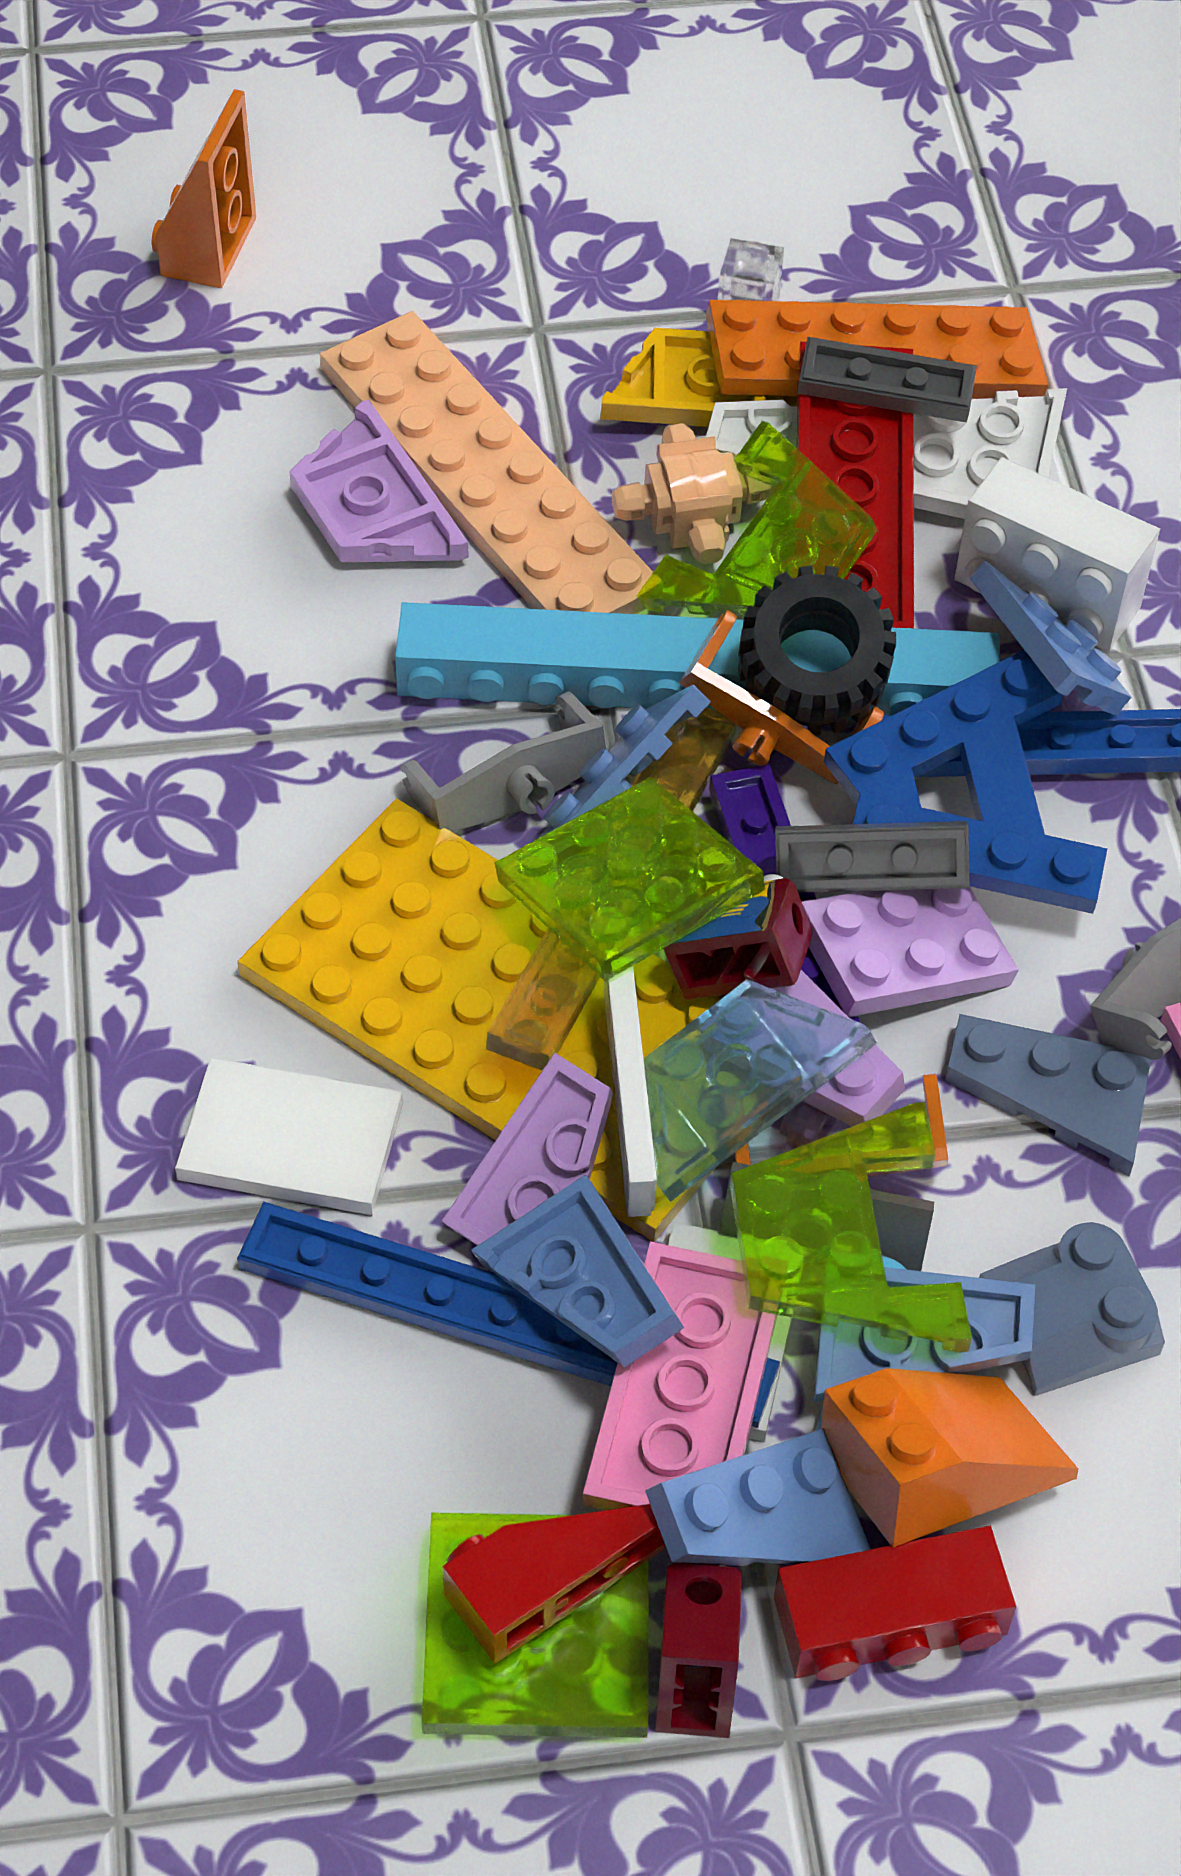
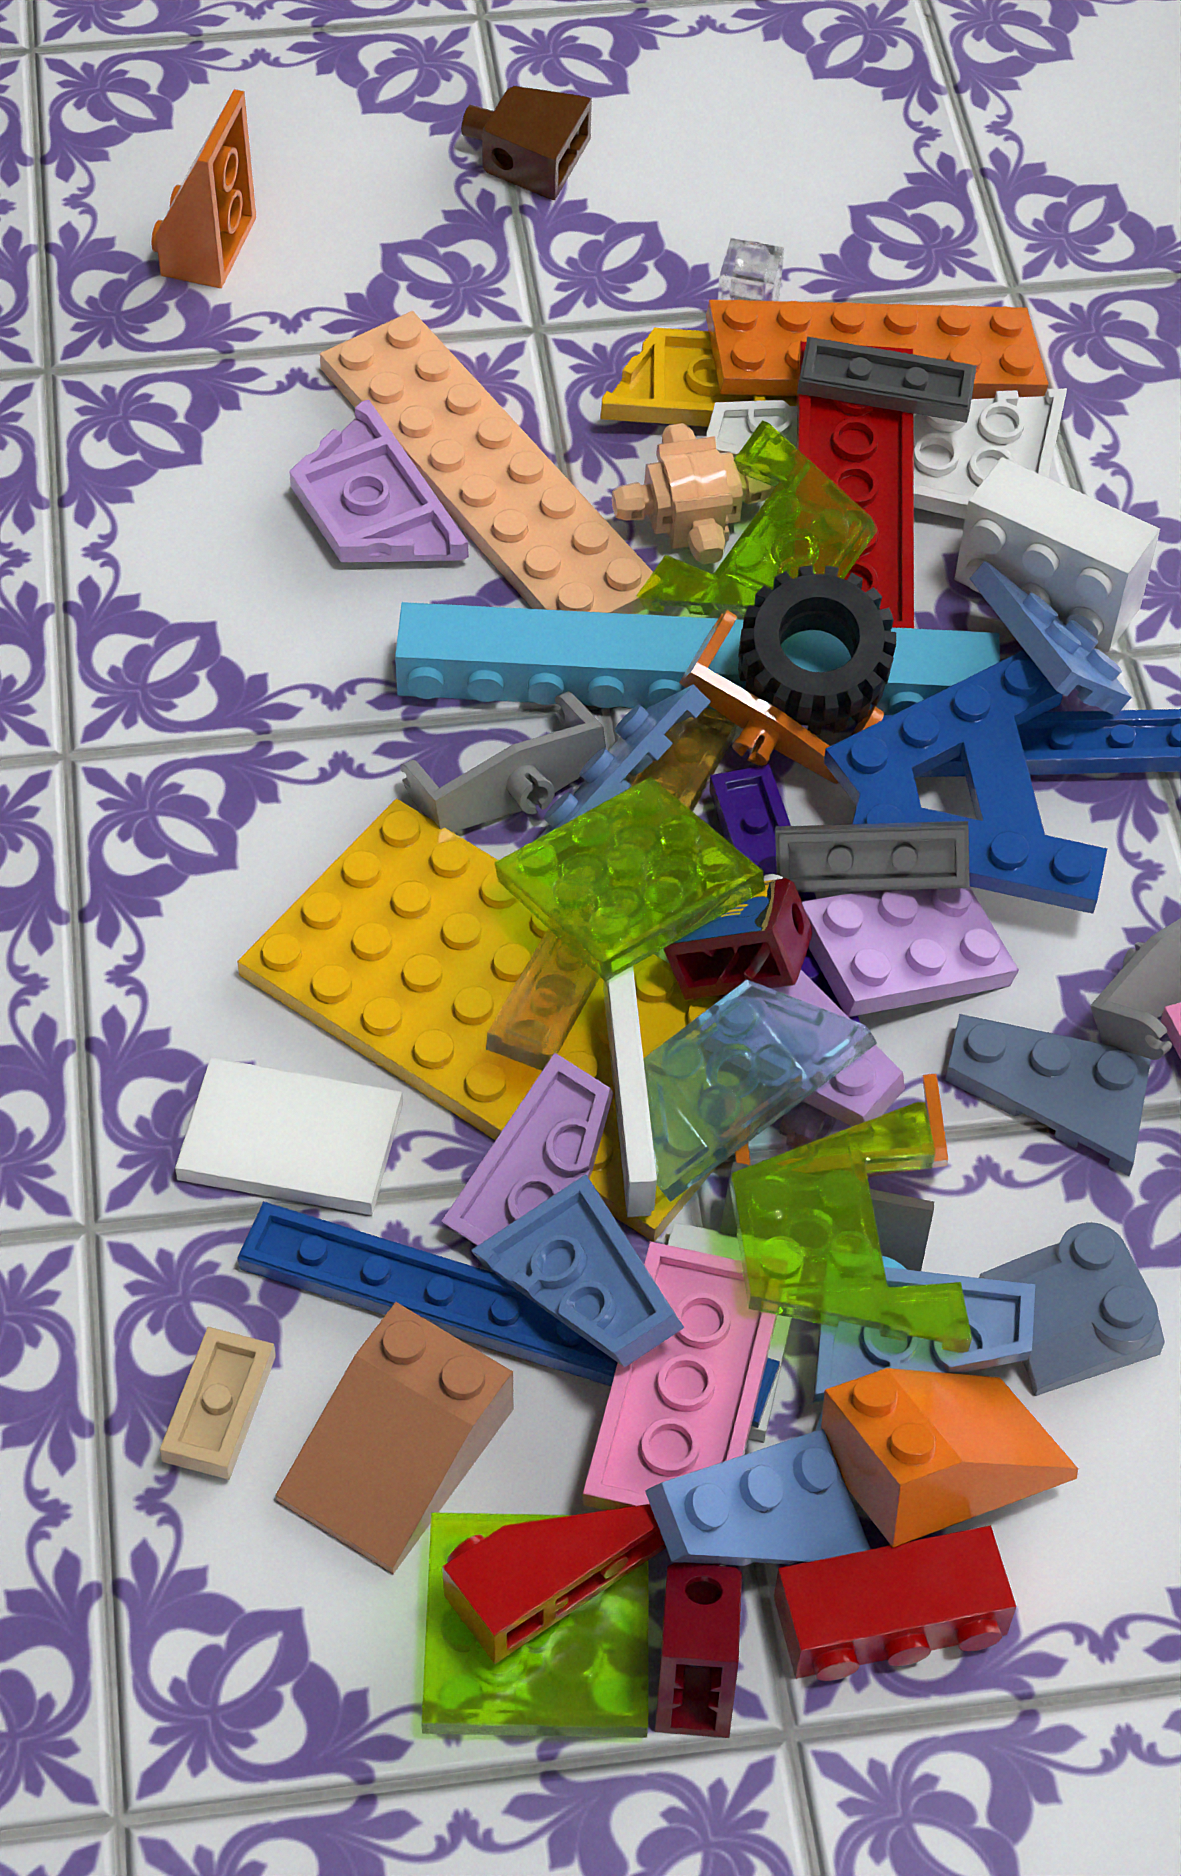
none -> tan plate [159,1327,276,1480]
none -> nougat slope [275,1302,514,1574]
none -> reddish brown torso [461,86,592,200]

